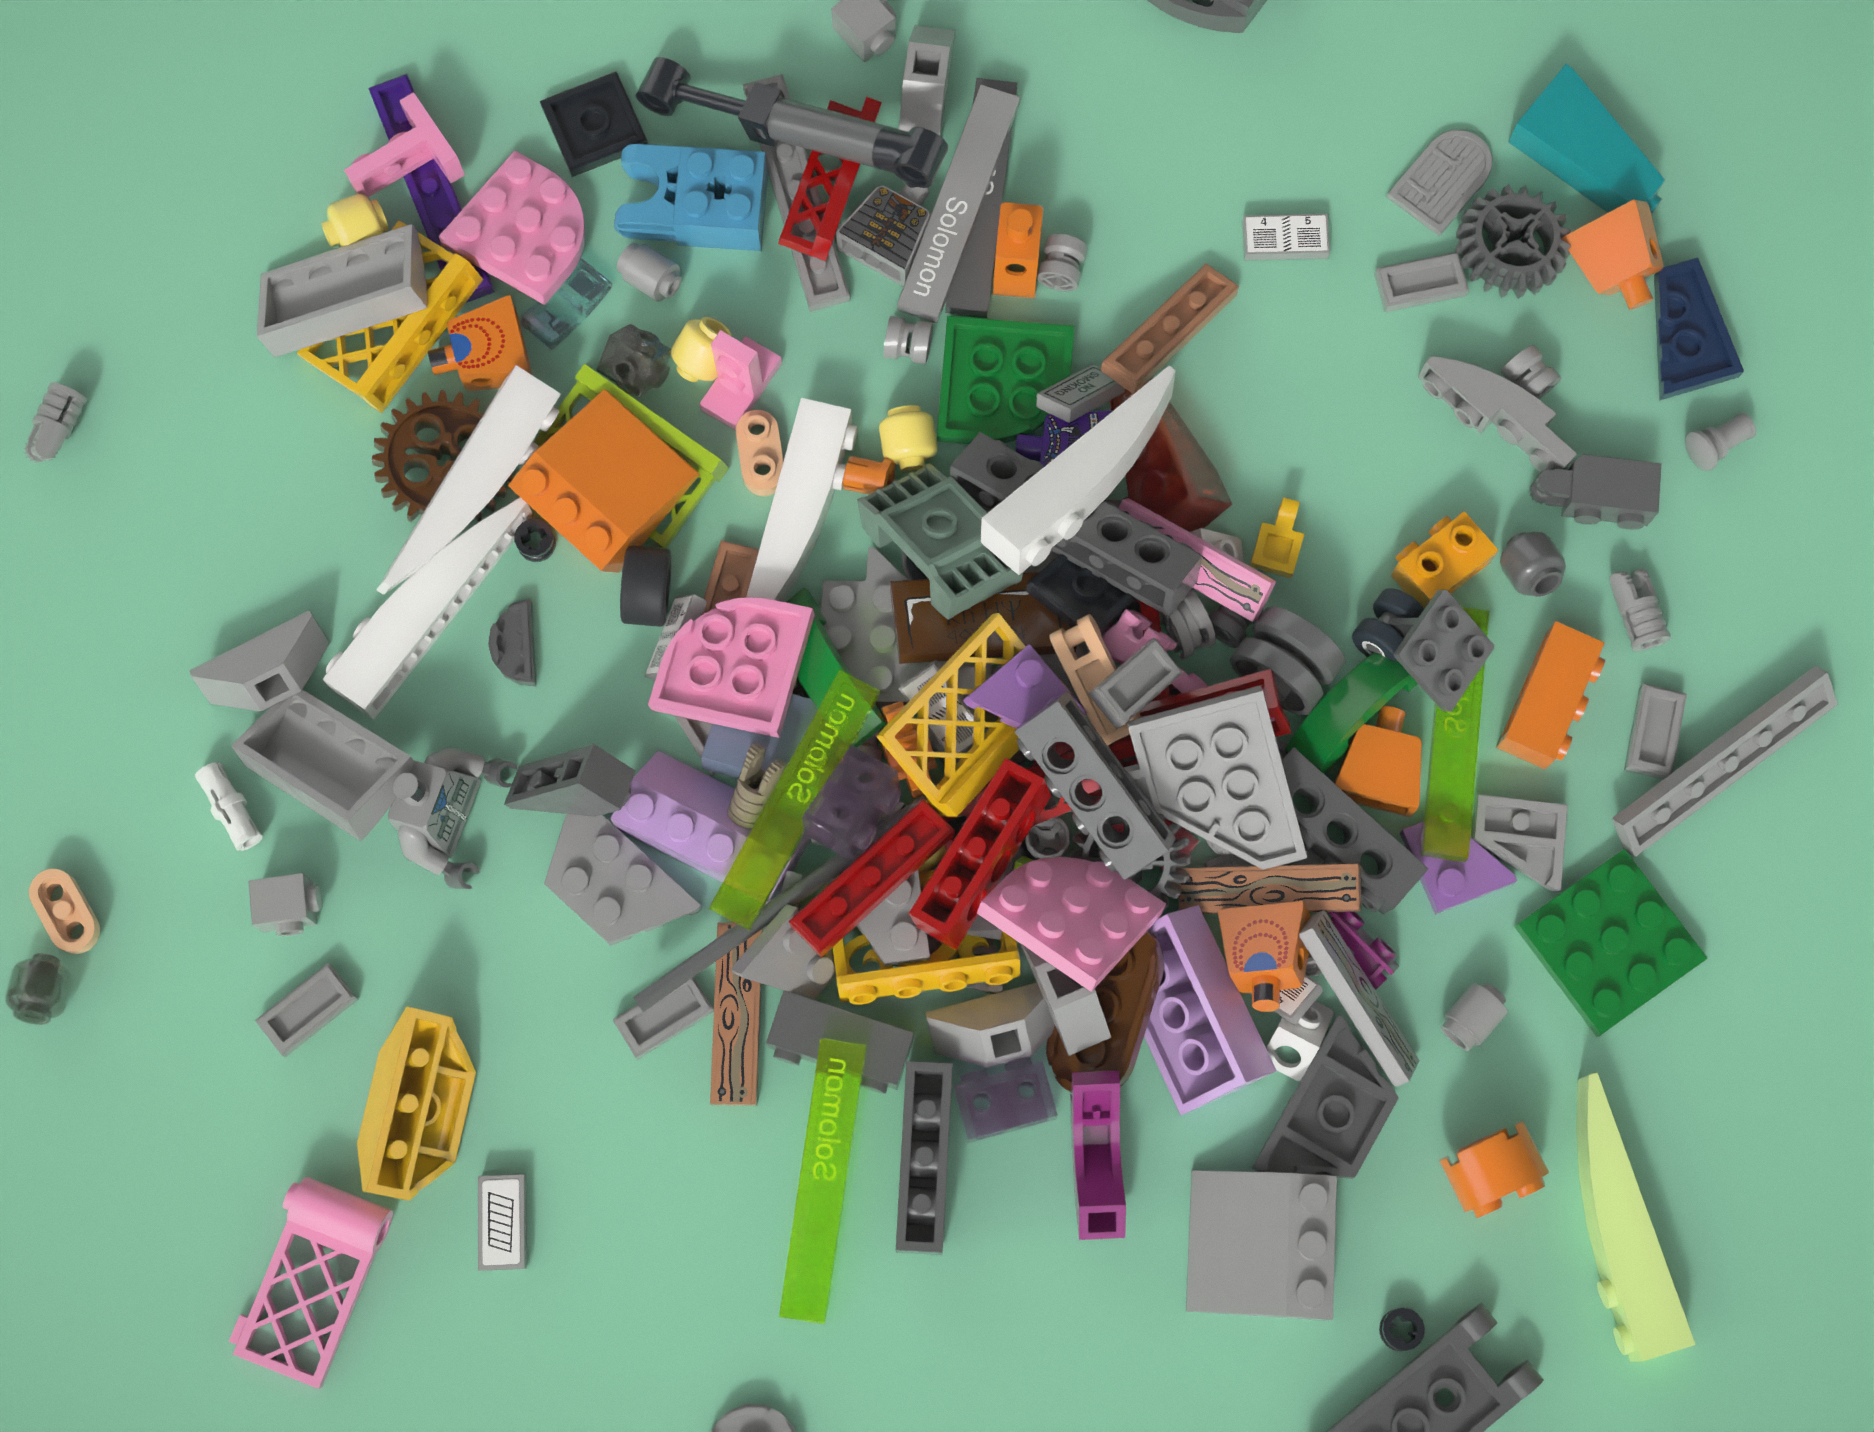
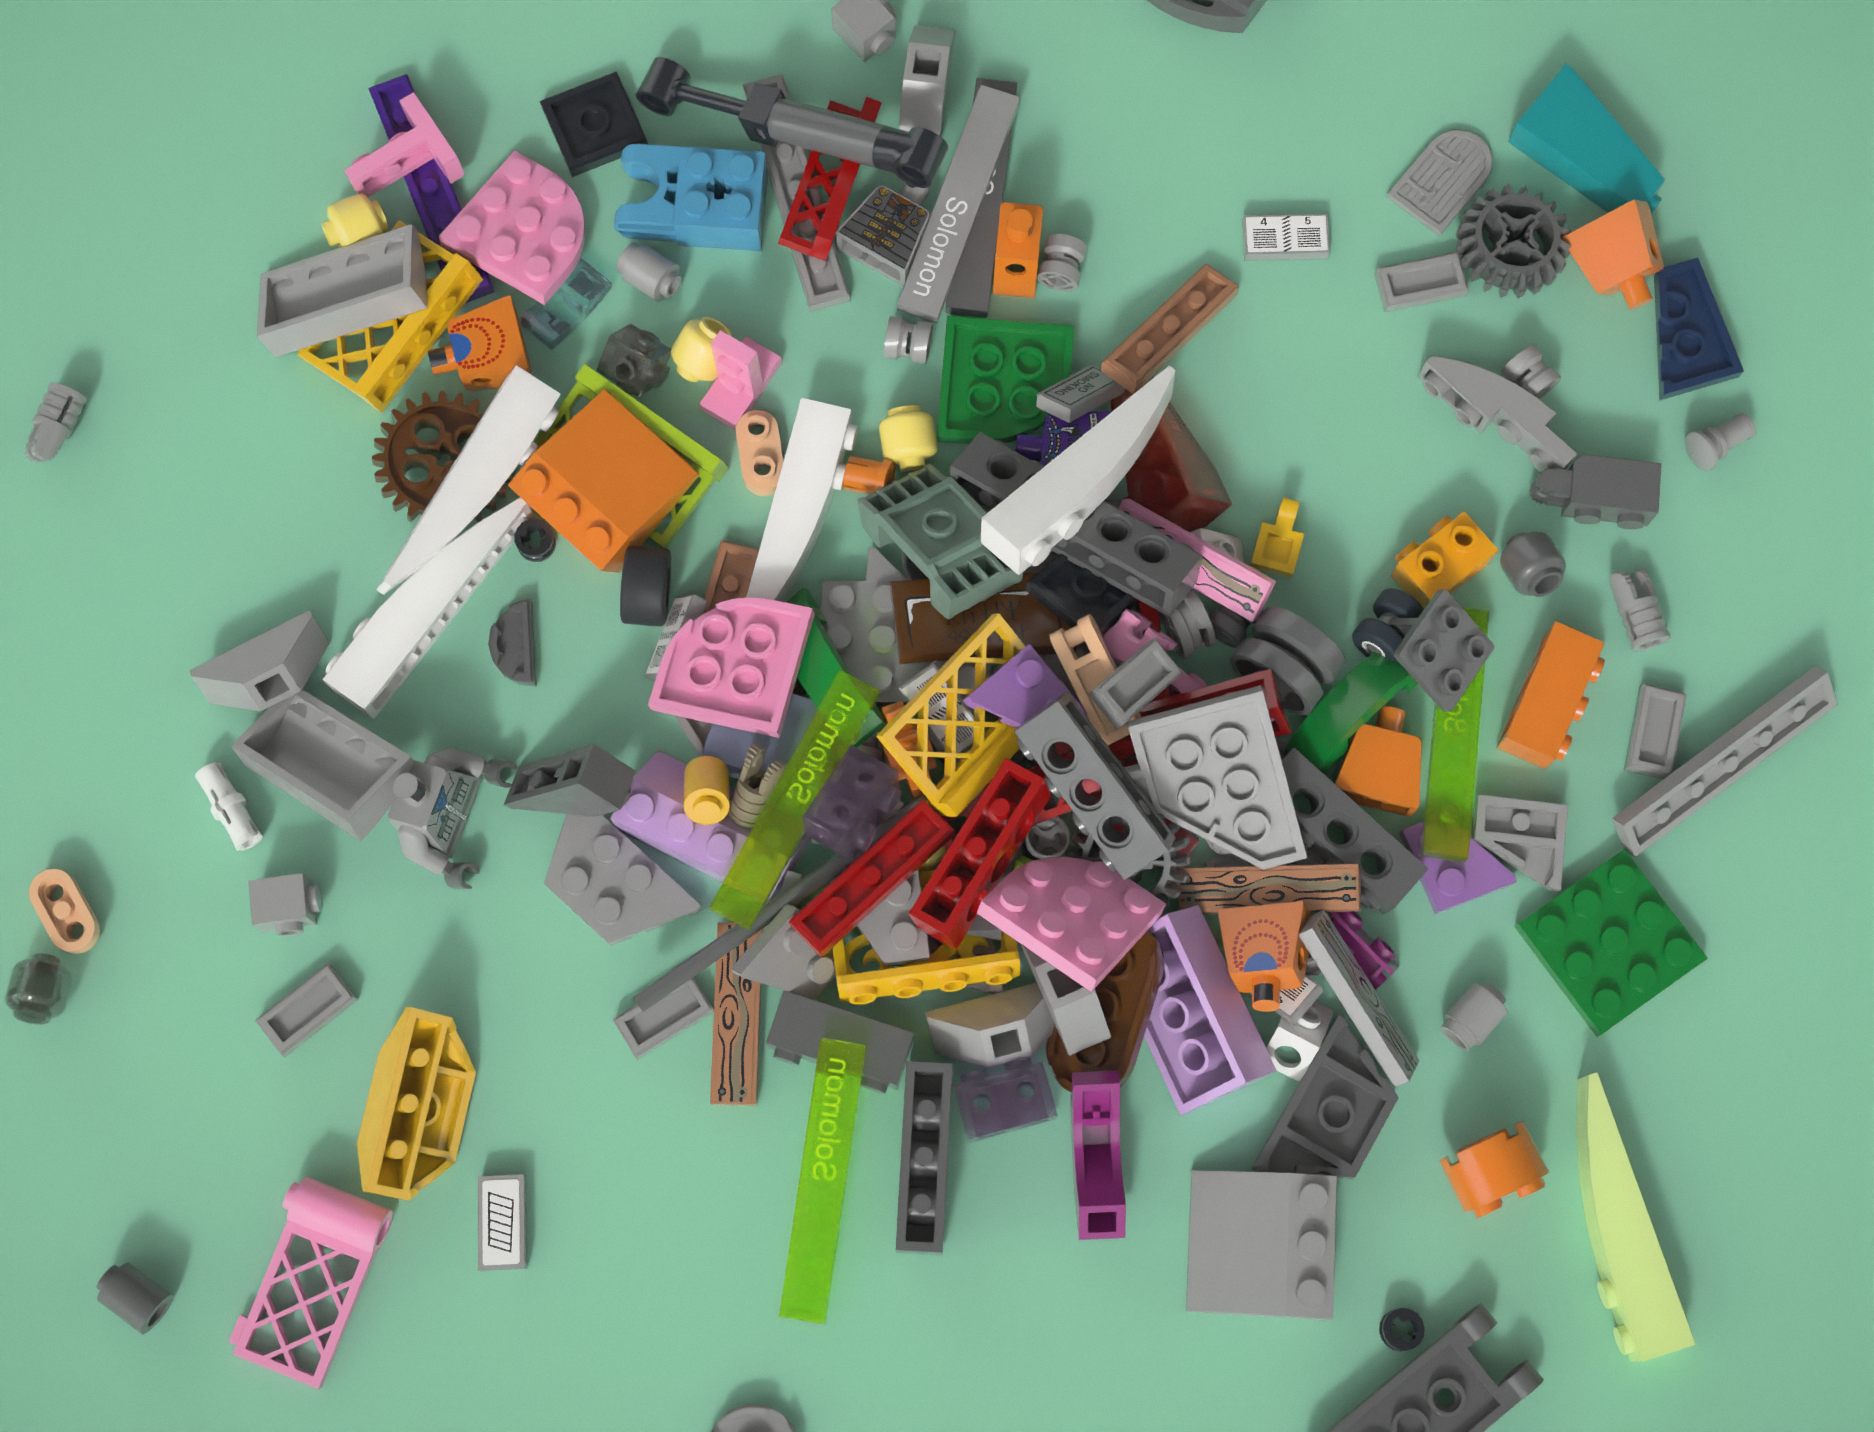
none -> dark grey brick [97,1263,173,1334]
none -> yellow brick [684,756,730,825]

